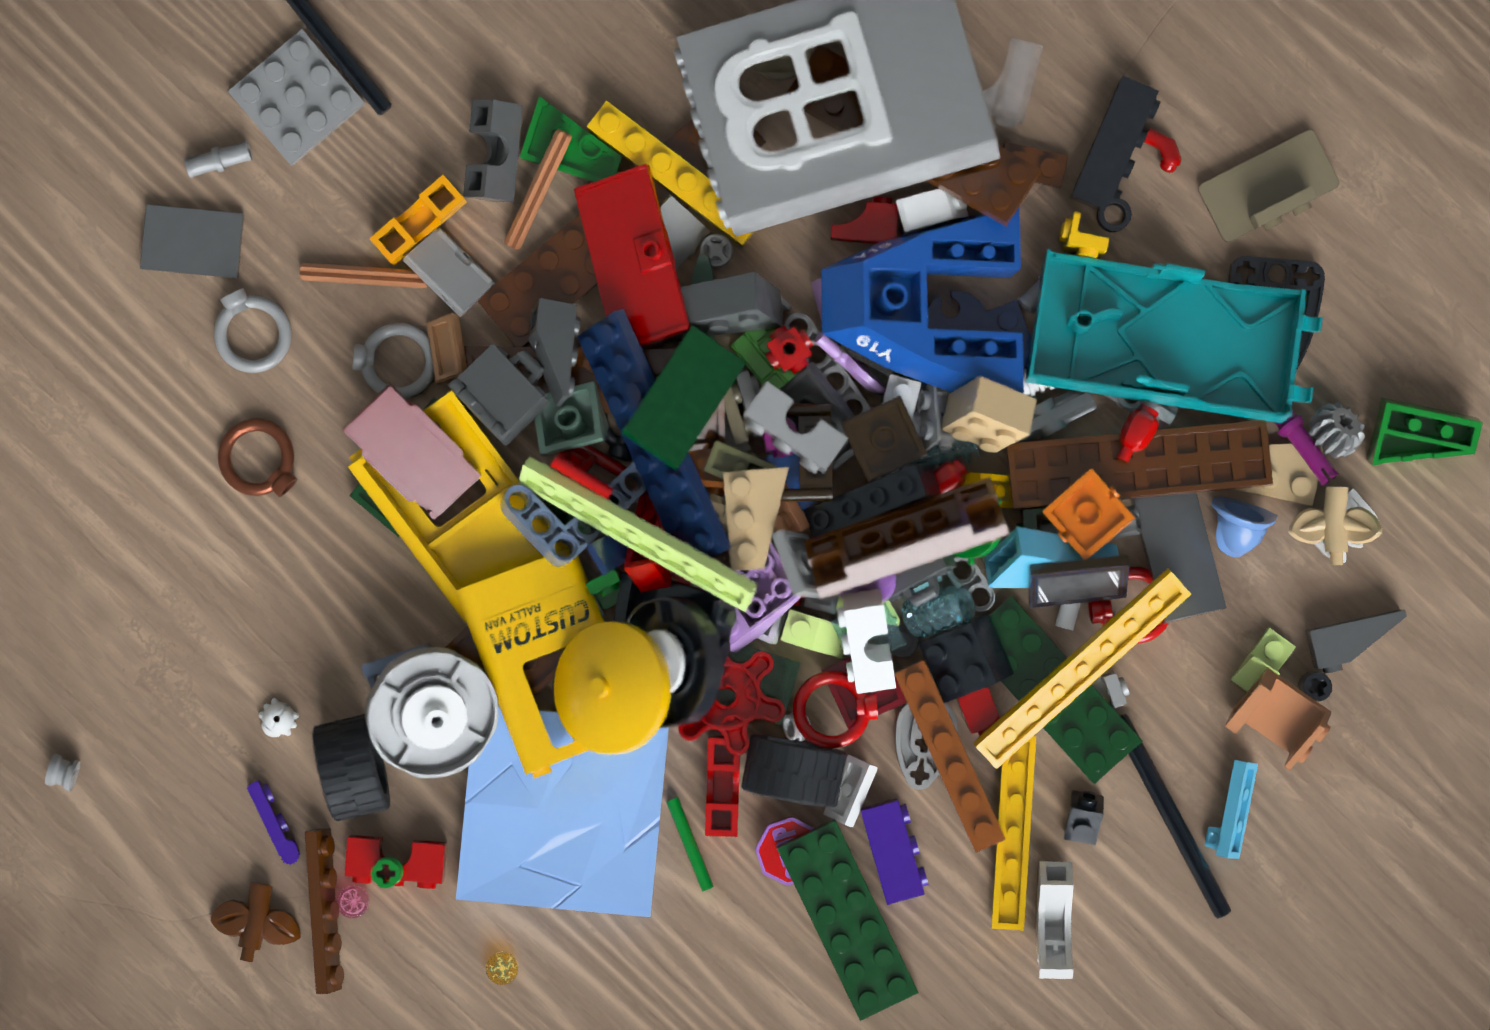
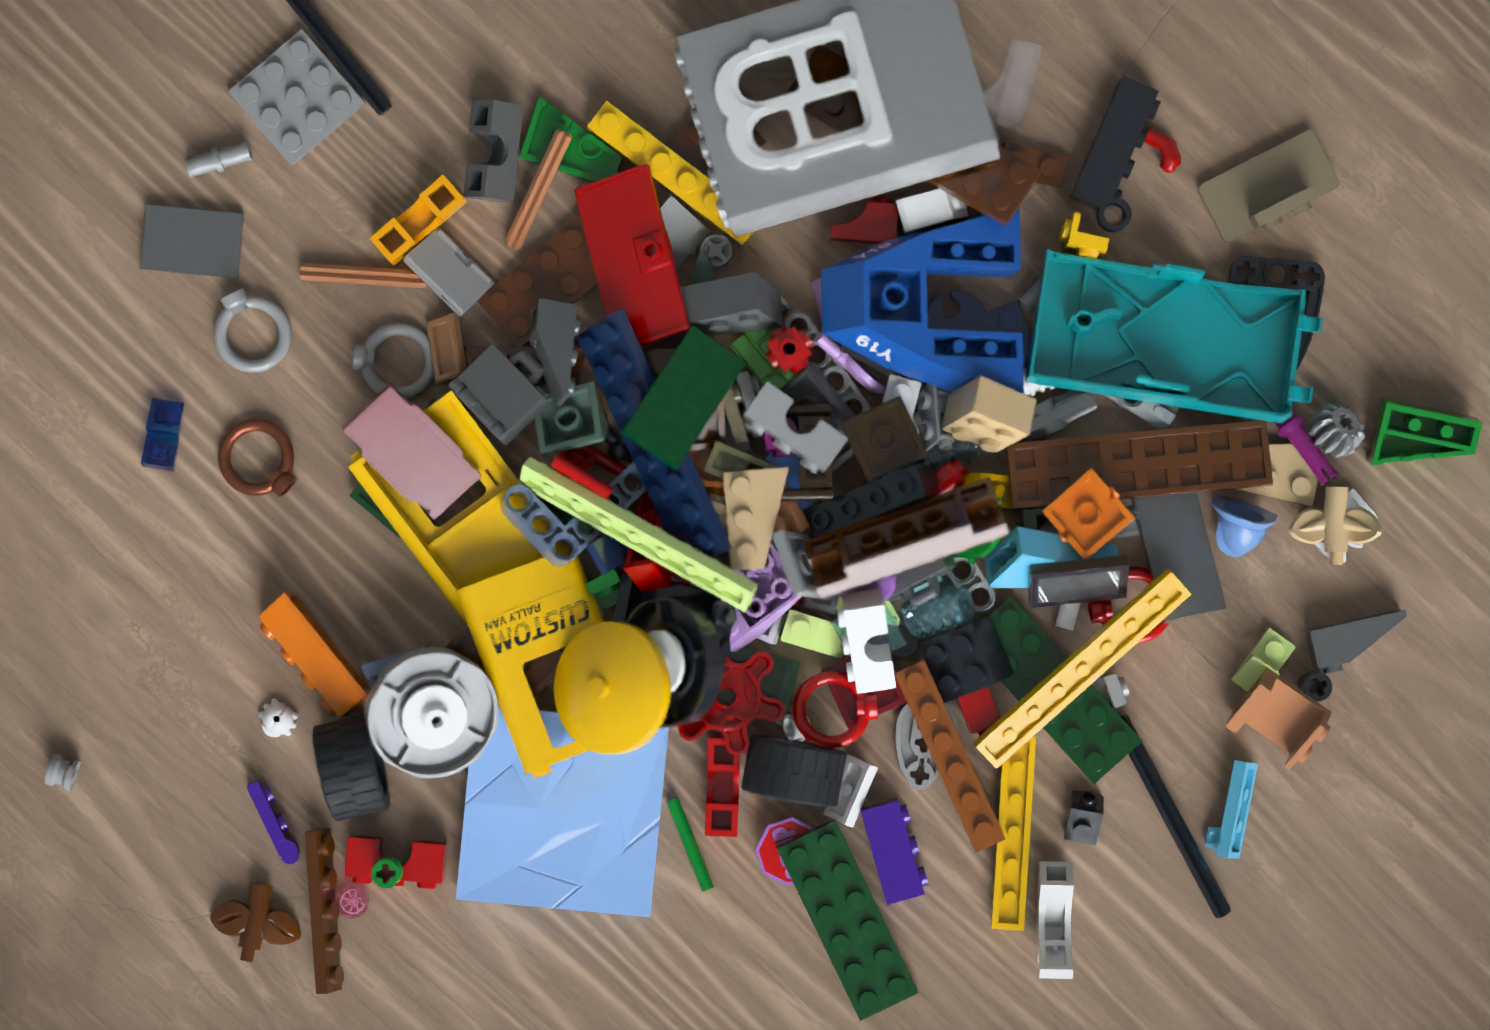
clear yellow tile [486,951,519,985] -> none
red plant [1116,404,1159,463] -> none
none -> clear blue slope [141,398,184,472]
none -> orange slope [258,592,371,718]

